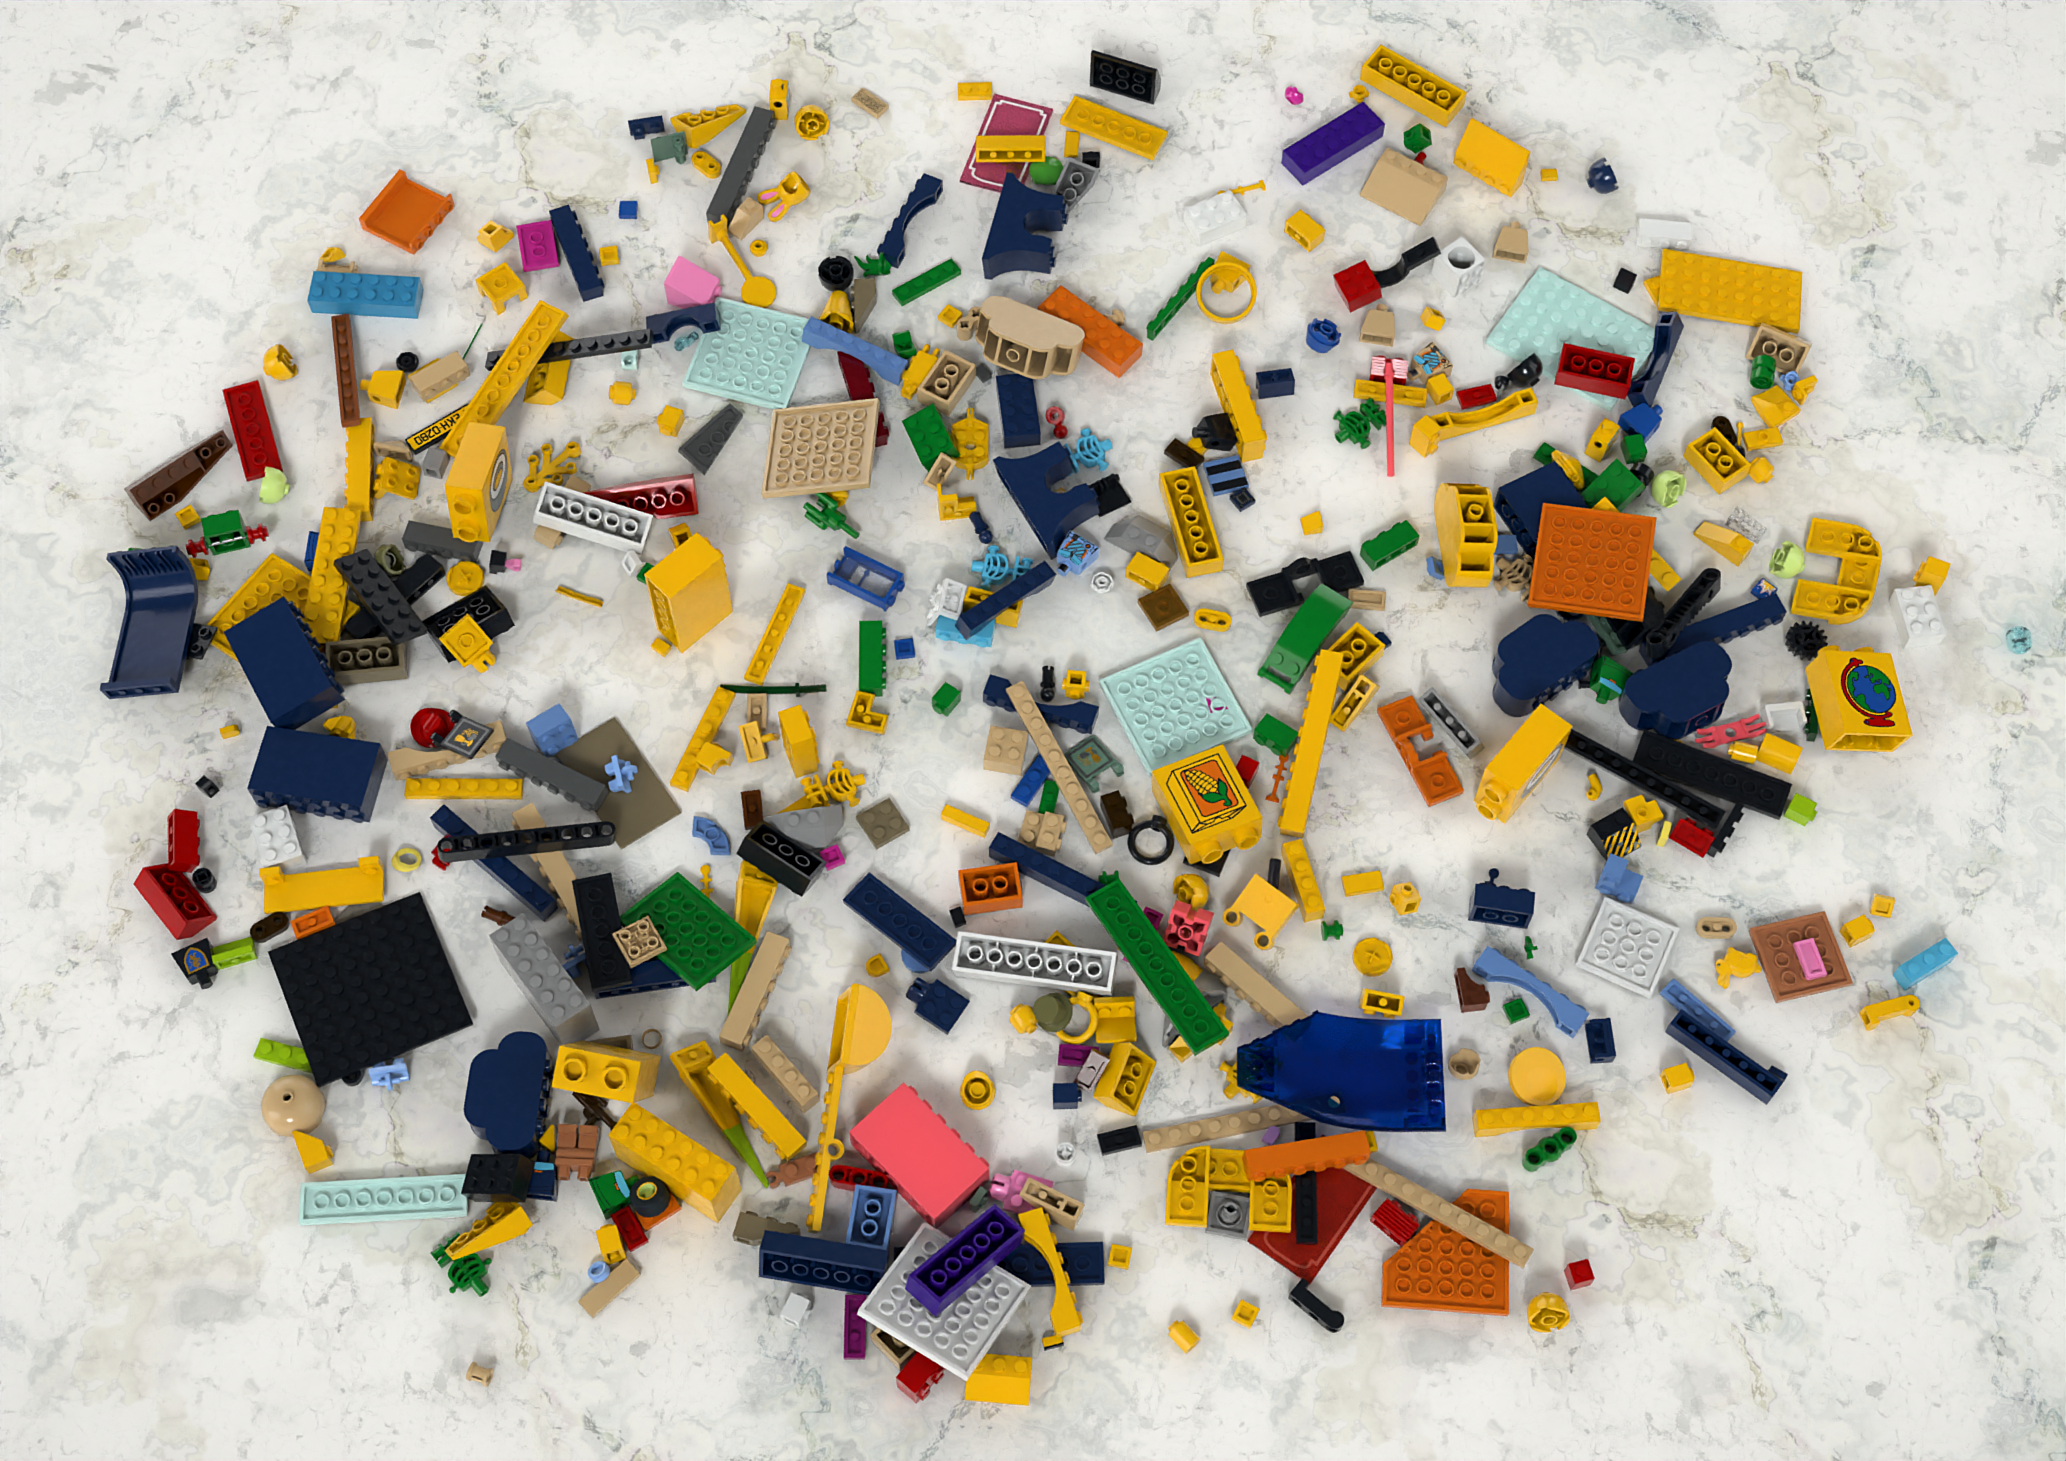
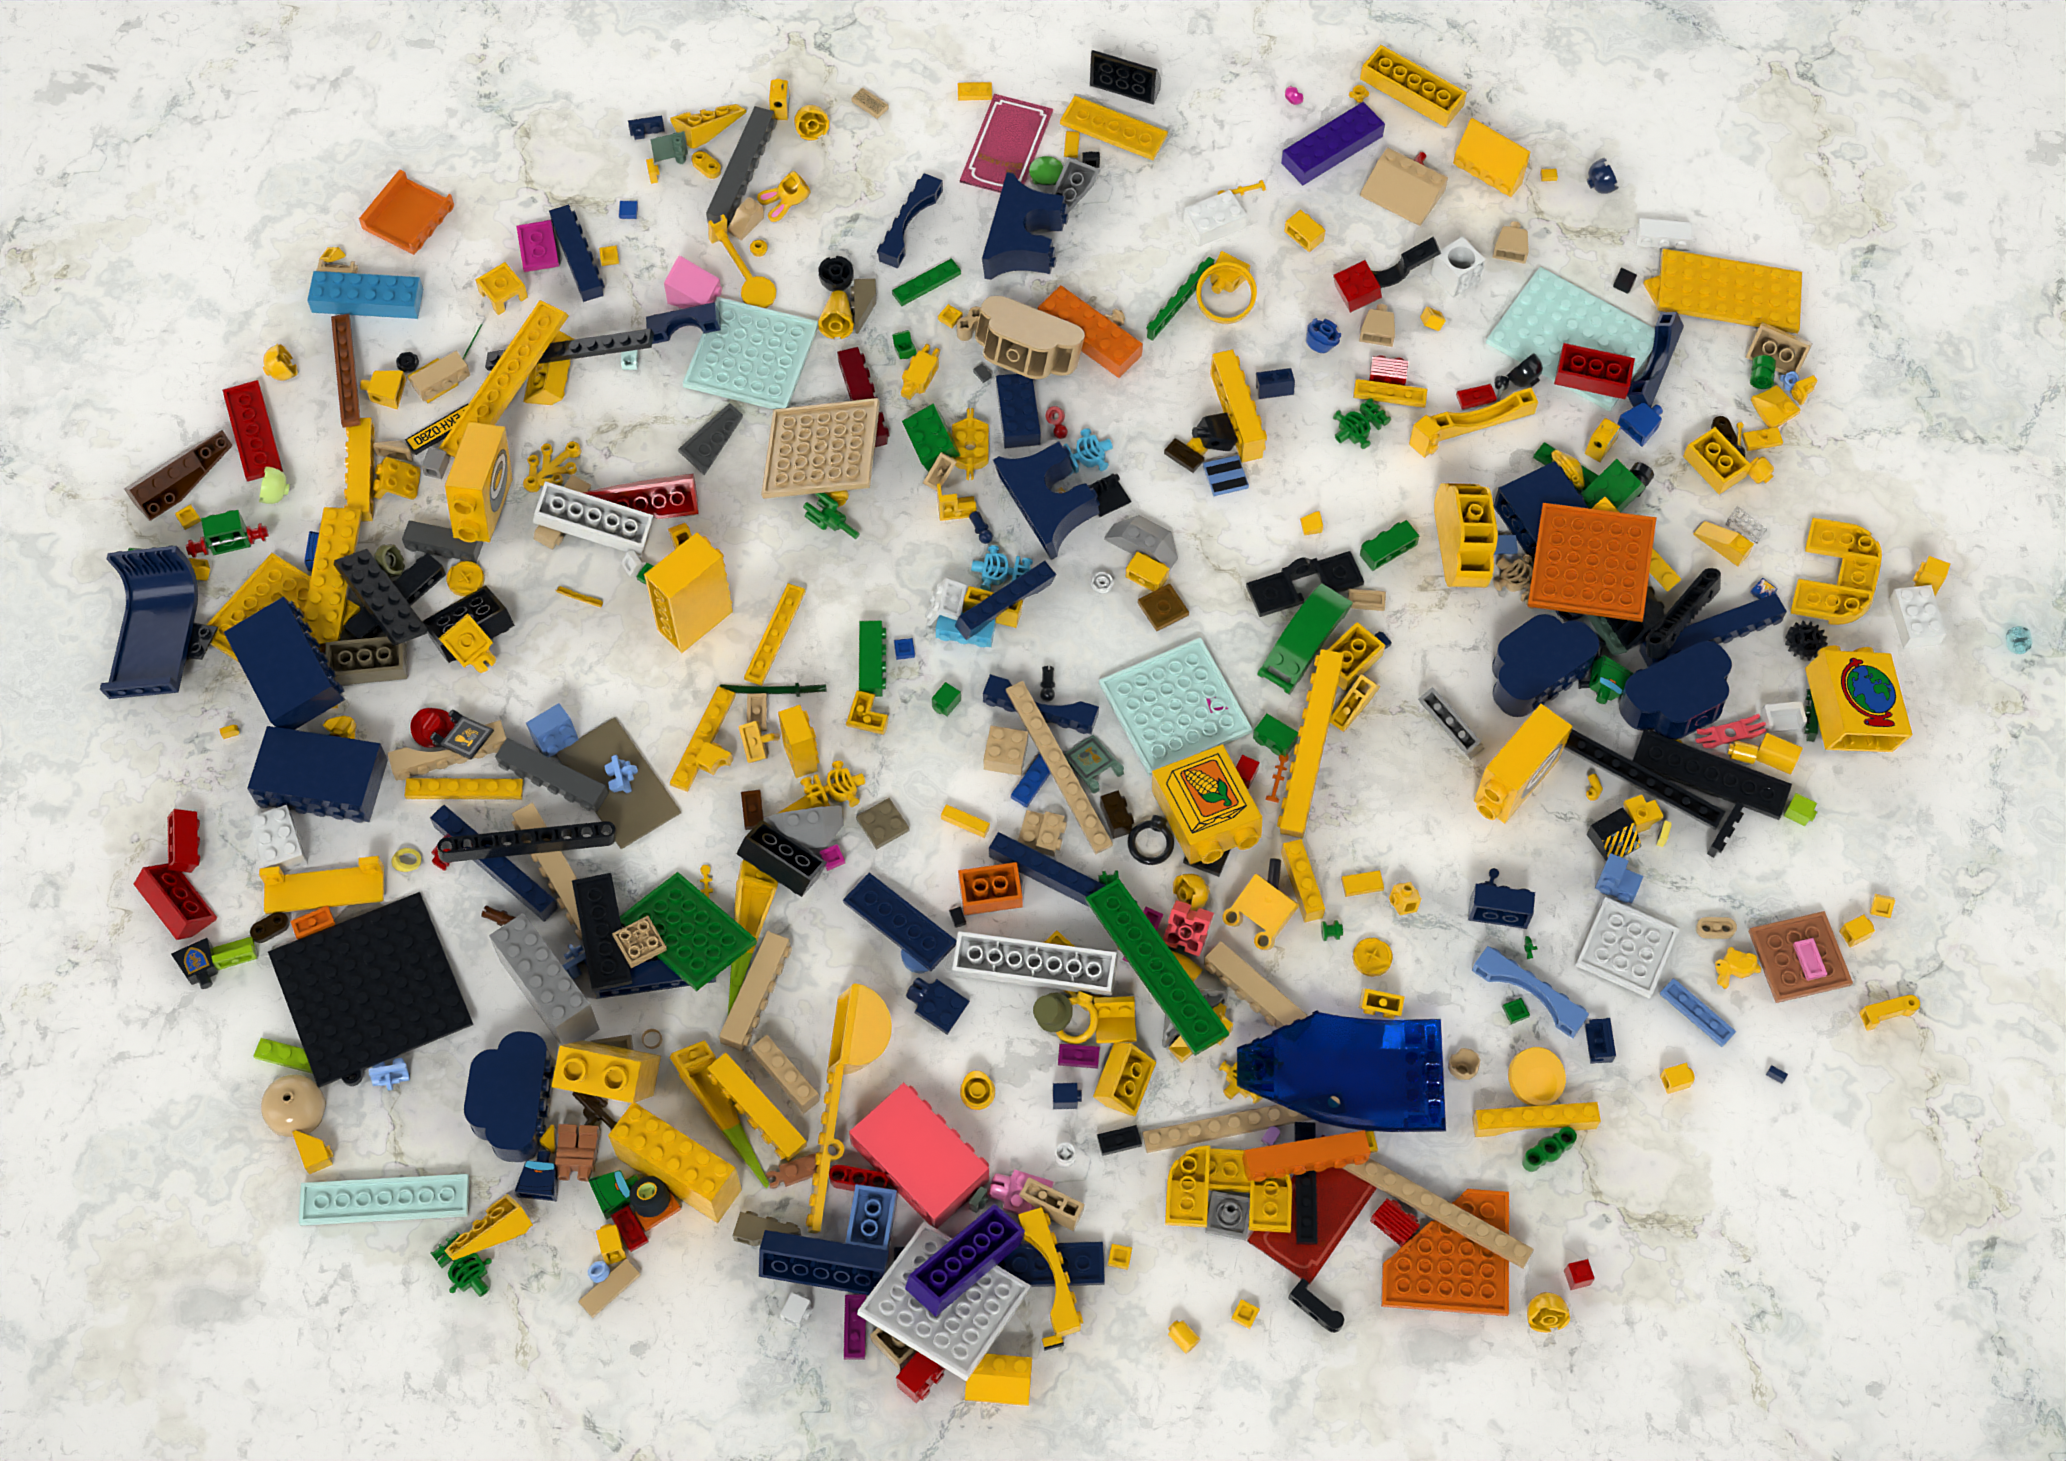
black wheel [192,868,217,894] -> none
black piece [195,775,220,798] -> none
black brick [461,1154,535,1203] -> none
tan bush [466,1362,494,1387] -> none
yellow brick [477,220,515,253] -> none
black piece [489,550,521,574] -> none
yellow head [609,381,636,405] -> none
yellow piece [650,637,671,657] -> none
yellow brick [657,405,685,437] -> none
clear light blue arm [674,332,699,351] -> none
medium blue tile [692,816,730,855] -> none
medium blue arch [802,316,908,386] -> none
door [826,546,905,612] -> none
green piece [854,252,891,278] -> none
yellow tile [866,953,890,977] -> none
tan brick [917,350,976,416] -> none
yellow brick [976,135,1045,162] -> none
yellow head [1009,1004,1038,1034] -> none
green piece [1038,780,1059,814] -> none
torso [1057,530,1099,577] -> none
yellow brick [1062,670,1090,700] -> none
plate [1073,1048,1110,1094] -> none
yellow brick [1158,466,1224,578] -> none
yellow plate [1194,608,1232,632] -> none
tile [1229,487,1256,512] -> none
orange plate [1377,695,1464,807] -> none
coral bar [1384,363,1395,477] -> none
green brick [1403,123,1432,154] -> none
torso [1407,342,1453,385] -> none
yellow brick [1426,373,1454,406] -> none
medium blue plate [1426,556,1445,580] -> none
copper arch [1454,967,1490,1013] -> none
green brick [1620,434,1647,464] -> none
yellowish green cylinder [1651,470,1687,508] -> none
dark blue brick [1665,1009,1783,1105] -> none
red bracket [1669,817,1715,858] -> none
yellowish green cylinder [1769,540,1805,579] -> none
medium azure brick [1893,938,1958,991] -> none

